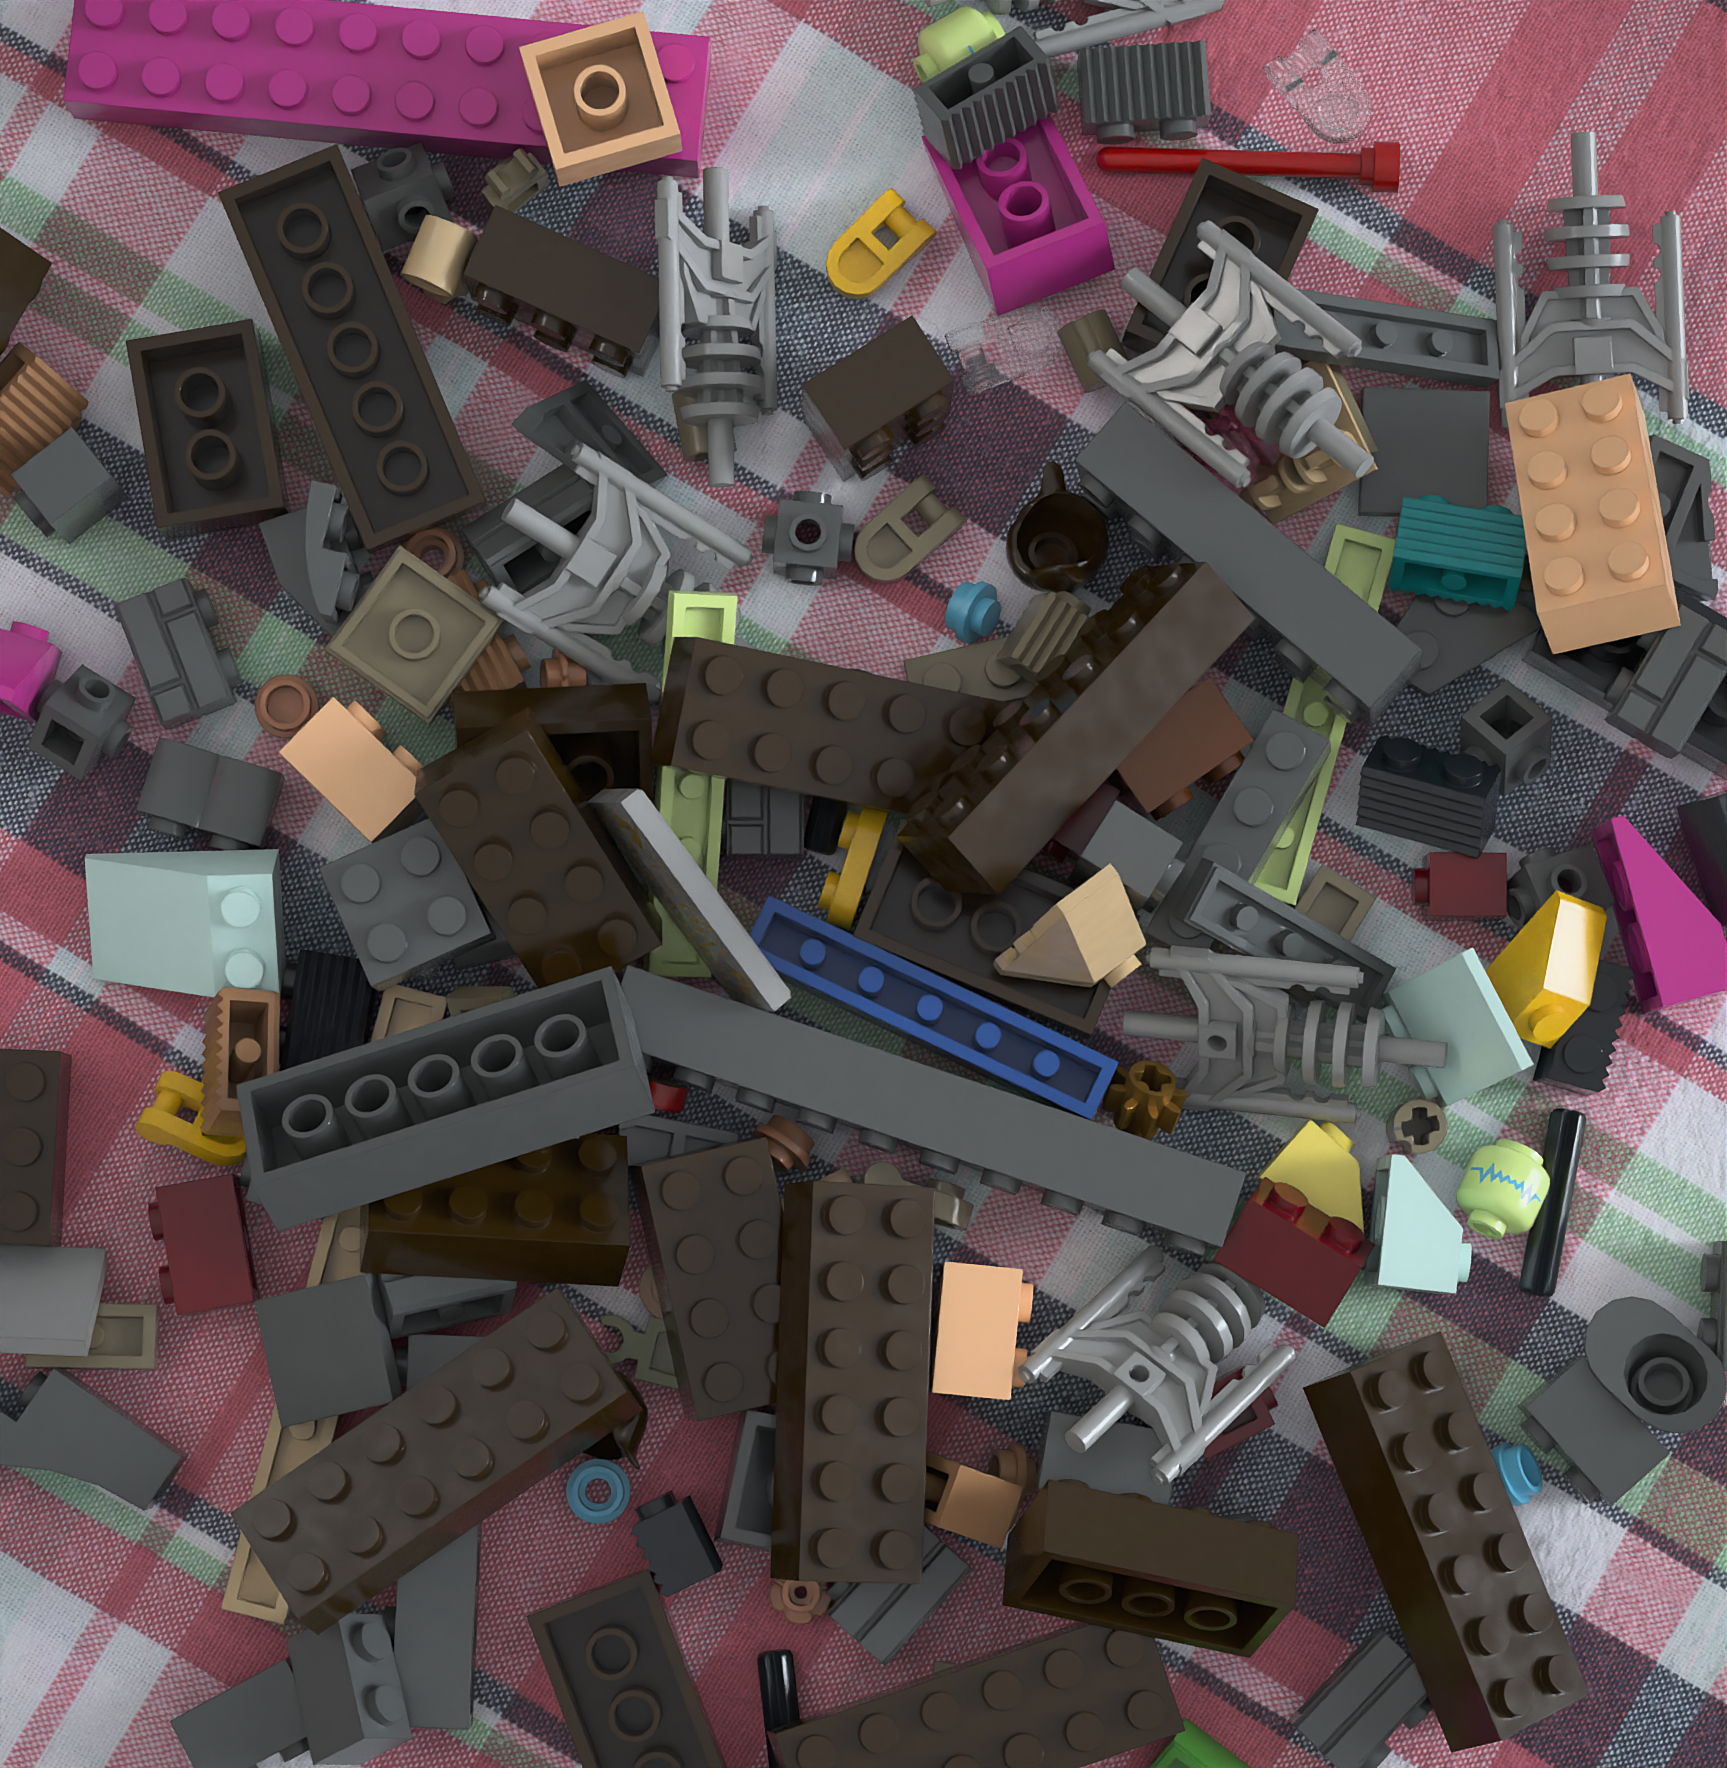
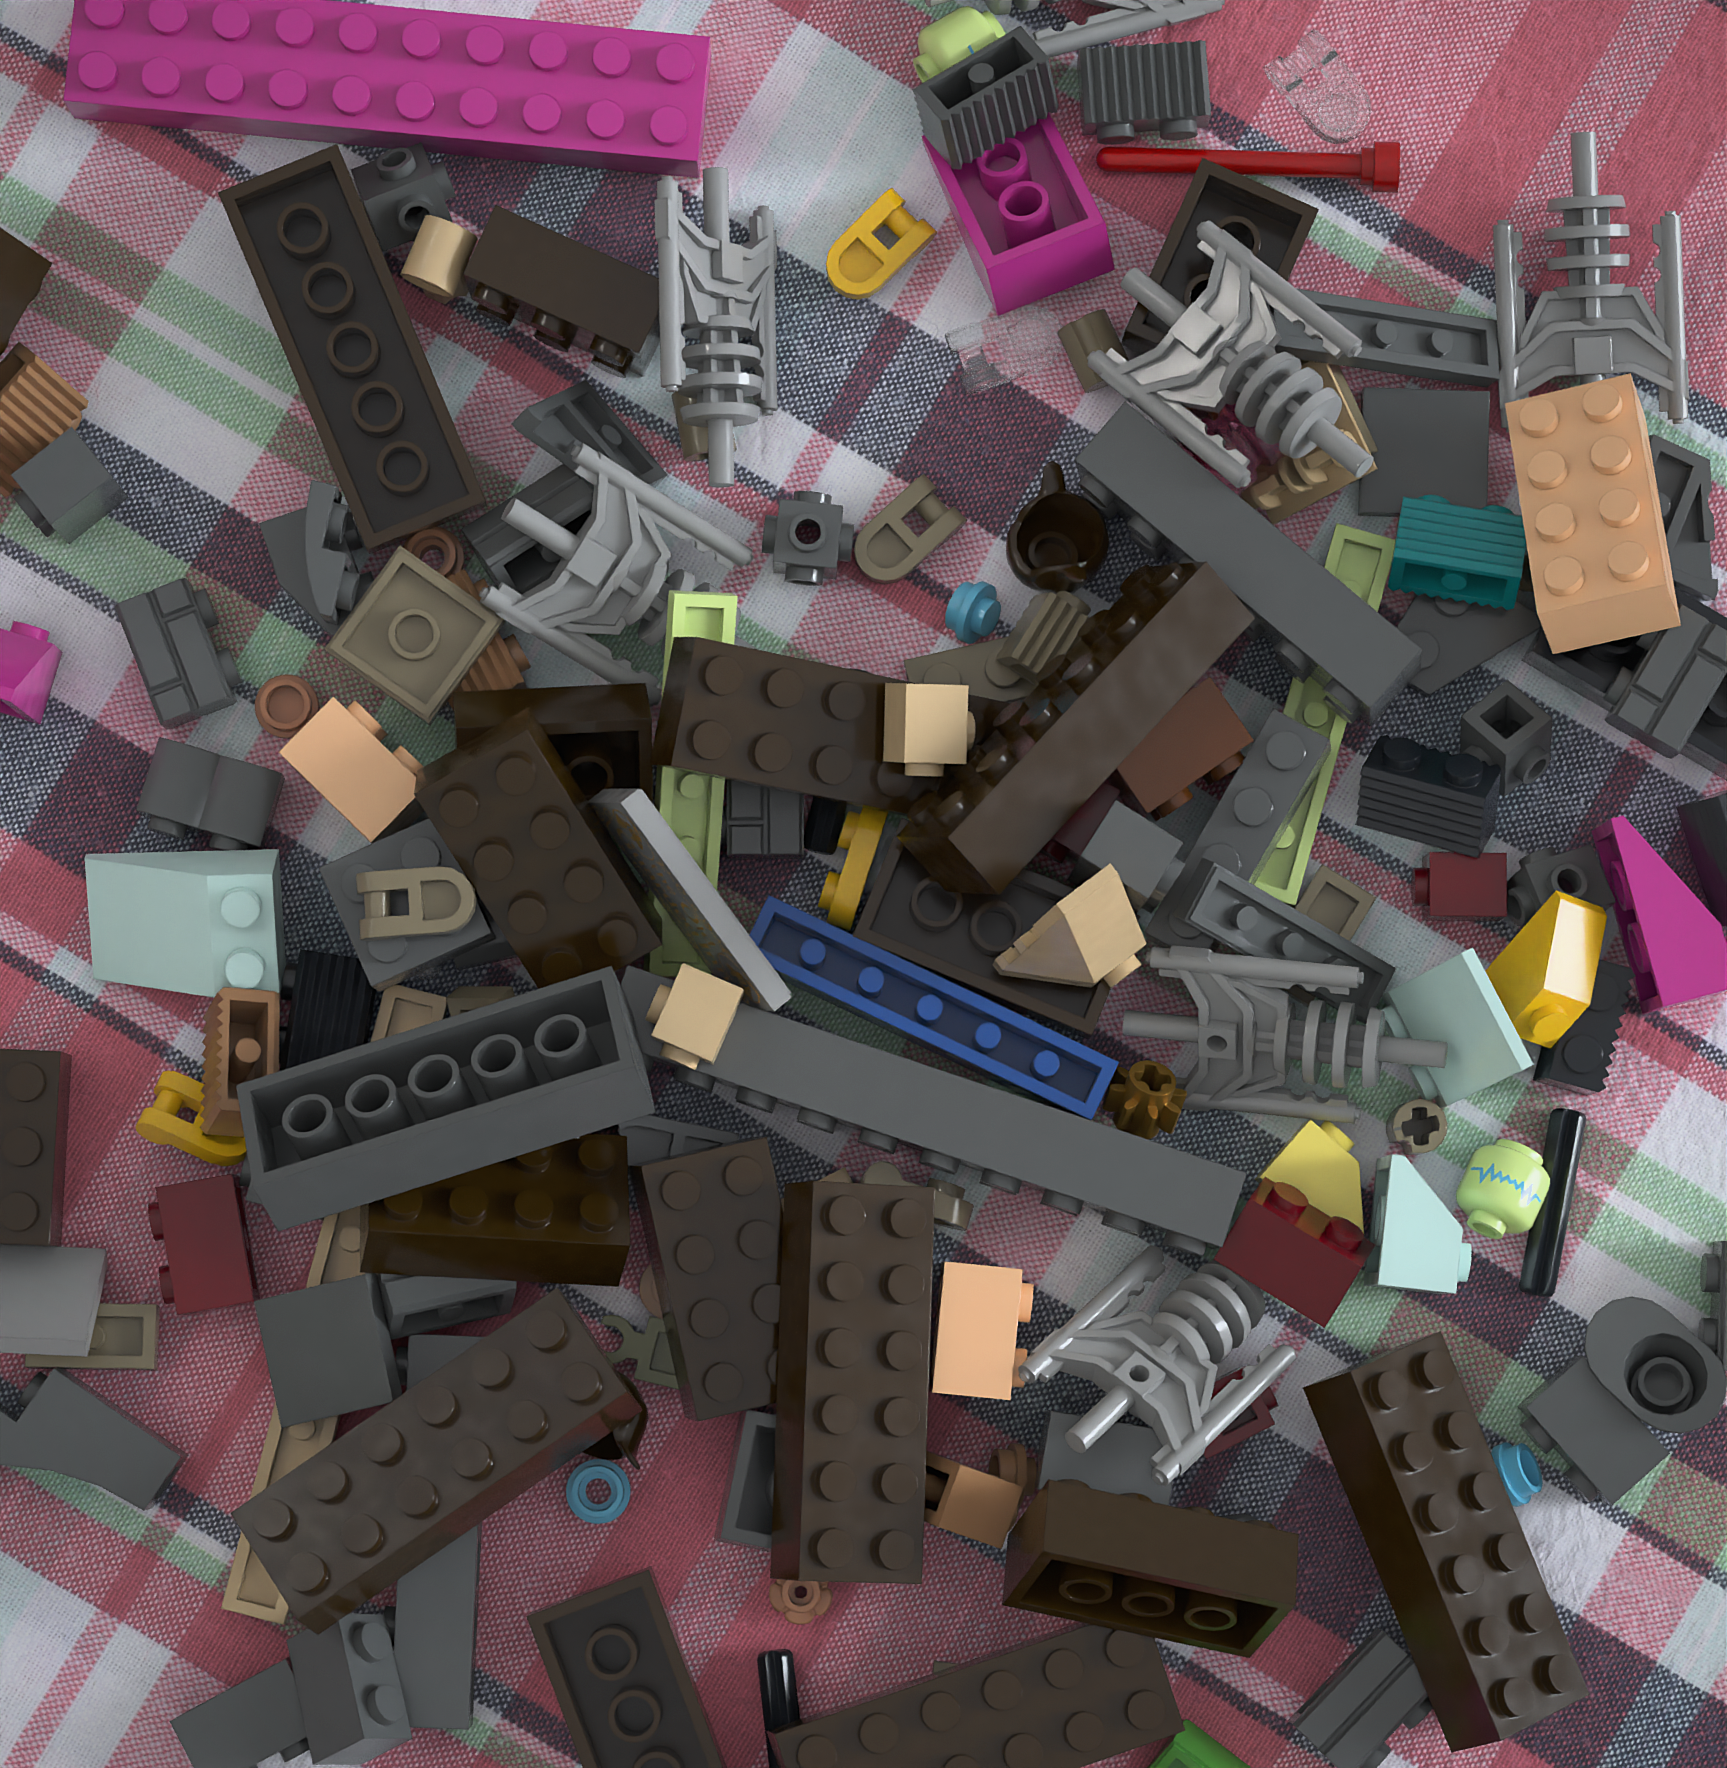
dark grey brick [27,664,136,780] -> none
dark brown brick [126,319,291,540] -> none
dark tan plate [481,148,549,213] -> none
light nougat brick [519,11,682,187] -> none
nougat plate [540,648,587,688] -> none
black brick [631,1490,723,1597] -> none
red tile [647,1076,689,1113] -> none
nougat plate [753,1115,815,1173] -> none
dark brown brick [802,315,955,482] -> none
dark grey brick [826,1524,972,1666] -> none
none -> dark tan plate [356,866,476,941]
none -> tan brick [645,963,744,1070]
none -> tan brick [883,683,975,776]

